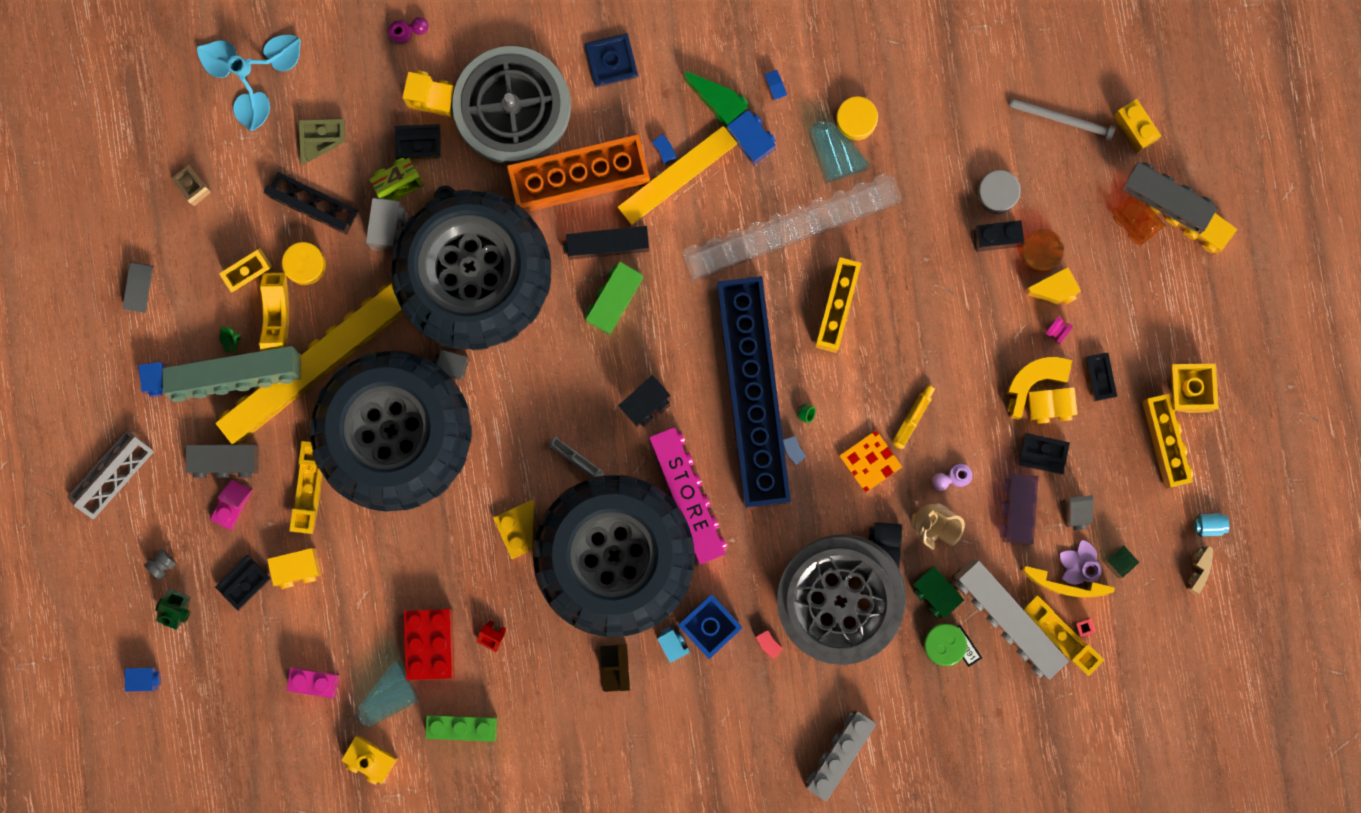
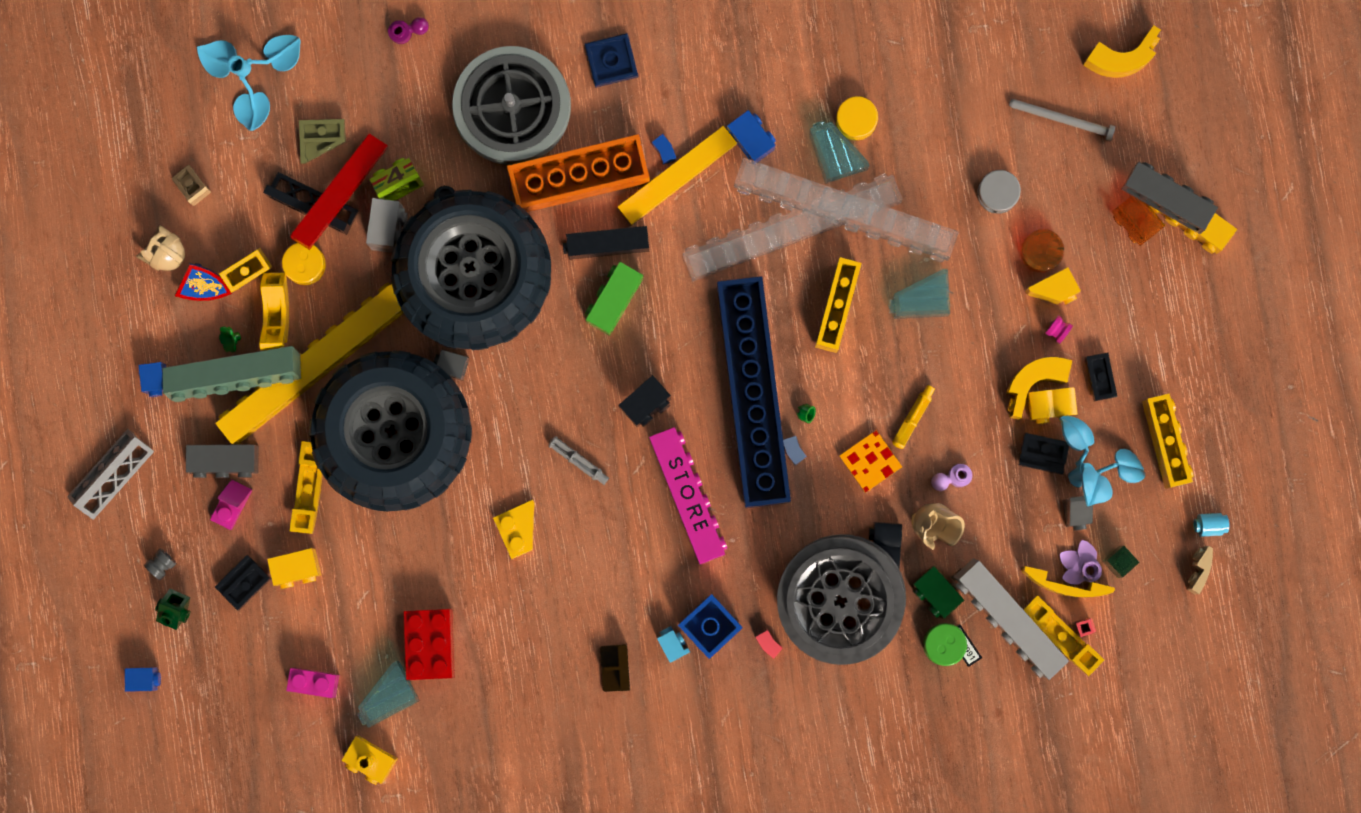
dark grey slope [123,262,154,313] -> none
black plate [395,124,441,160] -> none
yellow brick [403,70,455,117] -> none
bright green brick [425,715,498,742] -> none
red tile [476,620,506,652] -> none
black wheel [533,475,695,637] -> none
green slope [684,71,748,129] -> none
blue piece [764,70,787,101] -> none
light grey brick [805,710,877,802] -> none
black brick [973,220,1024,252] -> none
clear purple brick [1000,473,1039,545] -> none
yellow brick [1113,99,1161,153] -> none
yellow slope [1171,364,1219,413] -> none
none -> tan helmet [136,225,185,271]
none -> shield [175,263,232,301]
none -> red tile [290,134,388,250]
none -> clear brick [734,157,959,262]
none -> clear light blue slope [889,269,950,319]
none -> medium azure plant [1059,416,1146,506]
none -> yellow arch [1083,25,1161,78]

